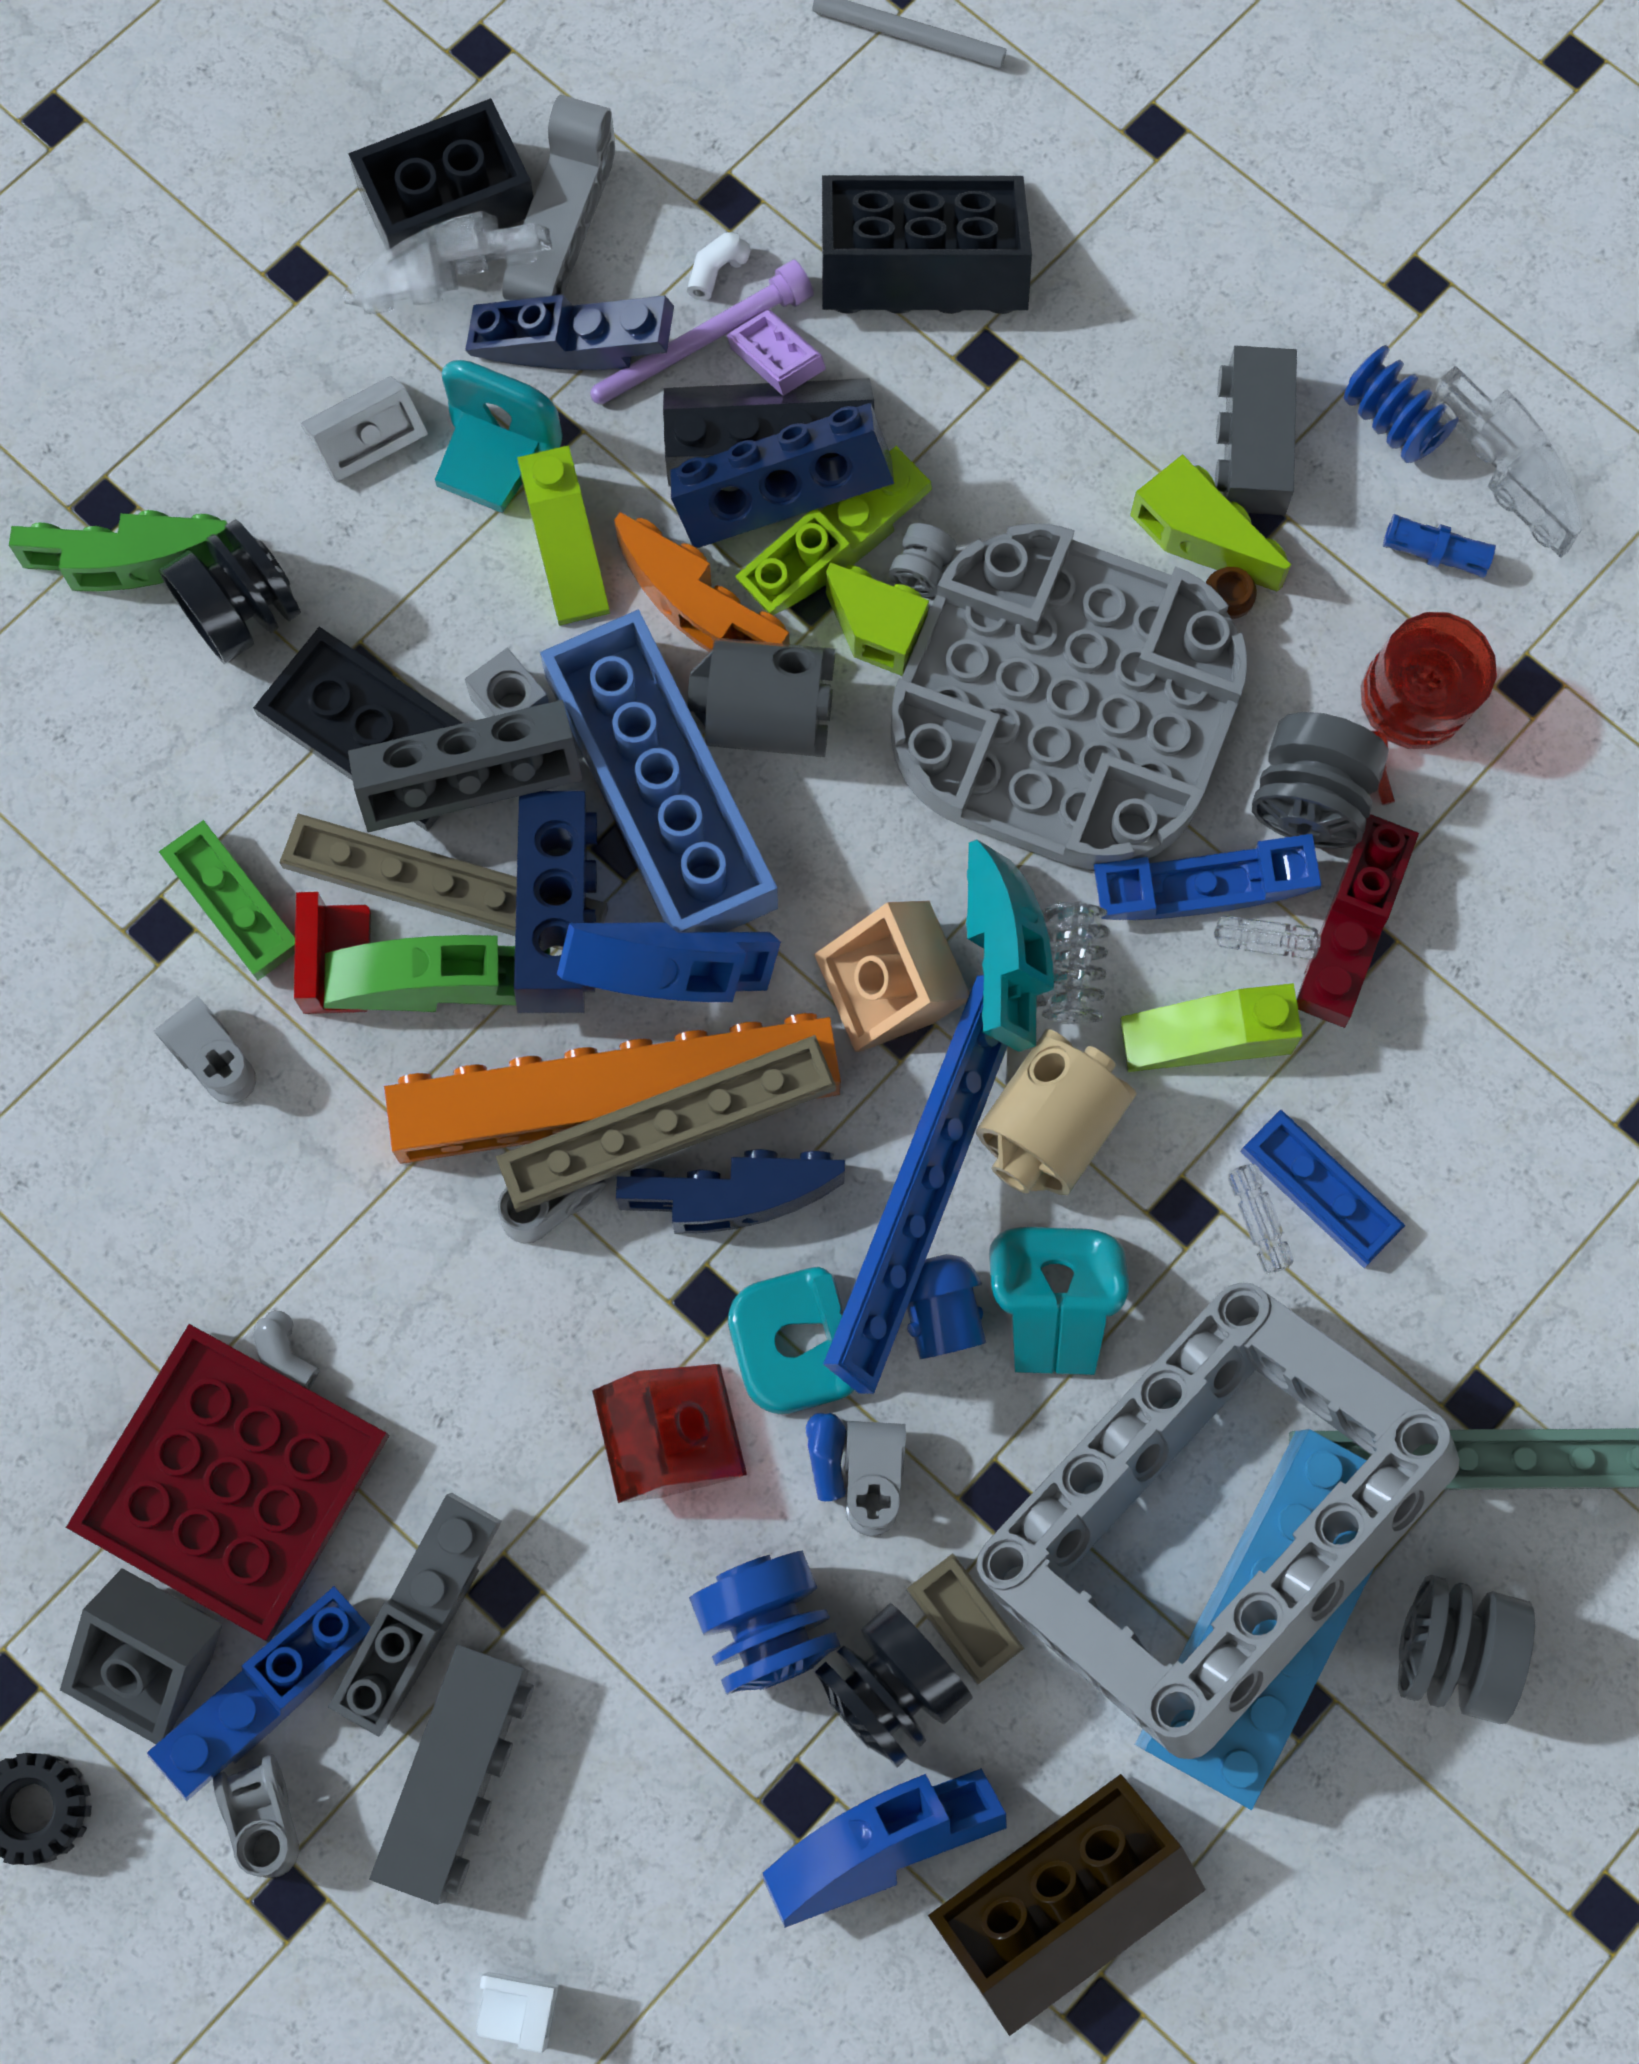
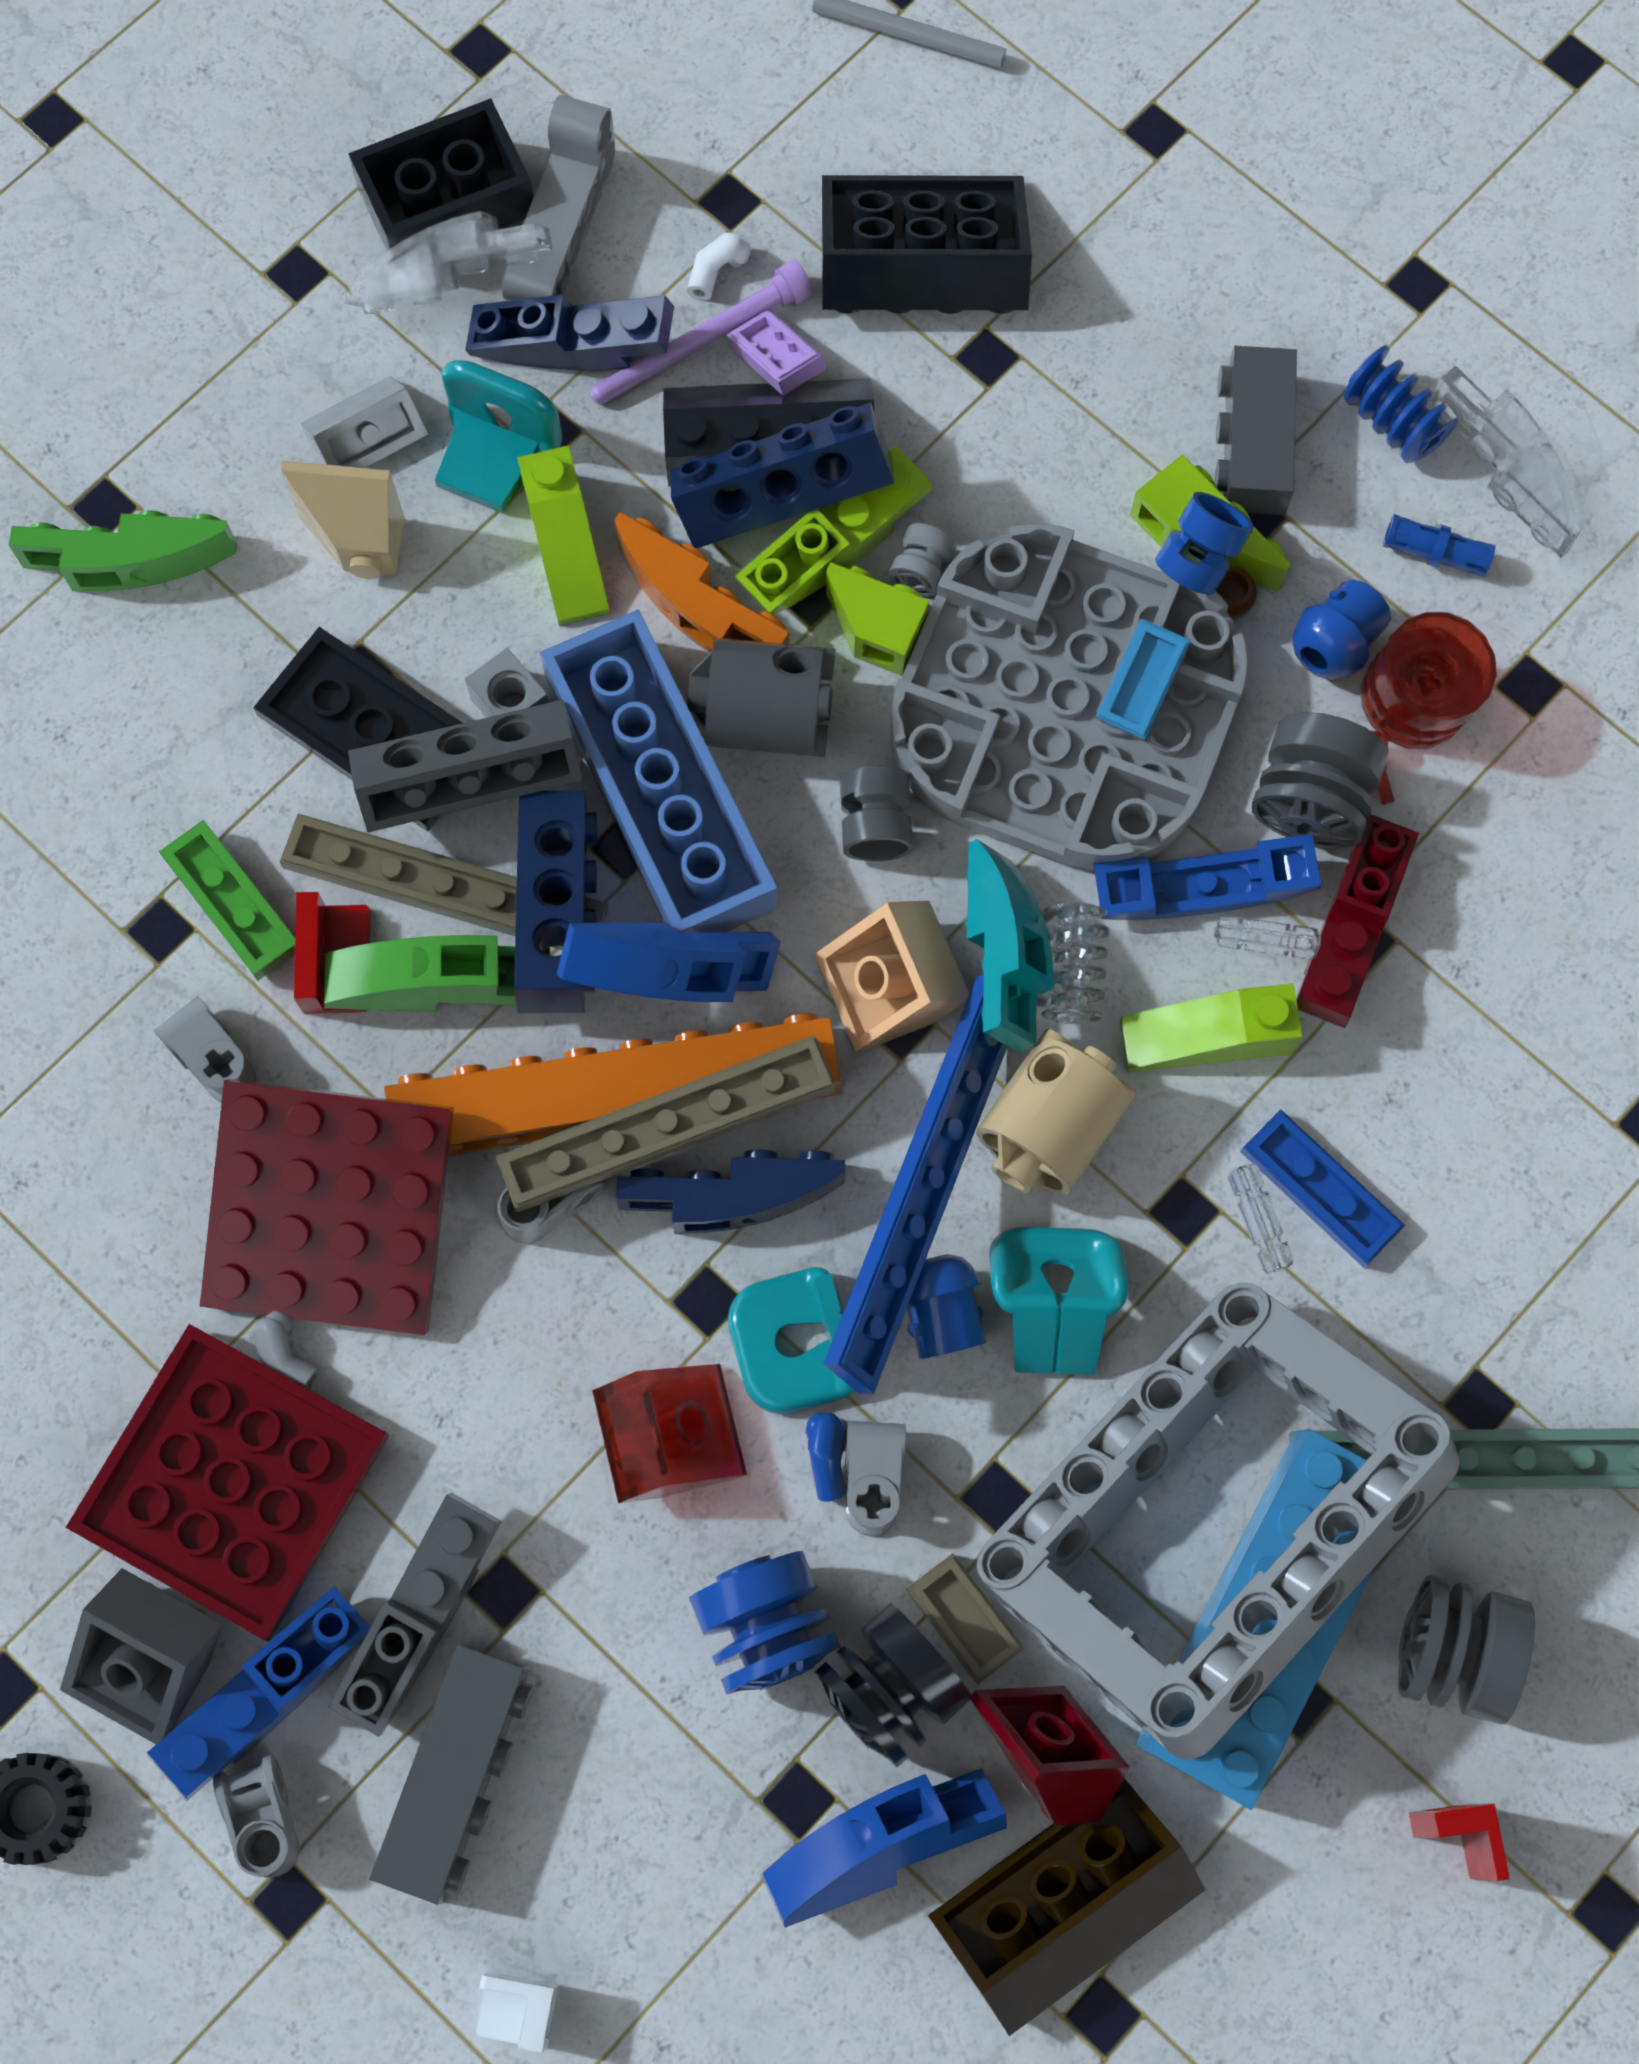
black wheel [159,519,301,665] -> none
none -> dark red plate [200,1079,454,1335]
none -> tan slope [281,461,405,579]
none -> dark grey wheel [840,765,913,862]
none -> dark red slope [970,1686,1130,1826]
none -> dark azure tile [1095,618,1191,741]
none -> blue wheel [1155,492,1254,595]
none -> blue piece [1292,579,1392,680]
none -> red panel [1409,1803,1510,1882]

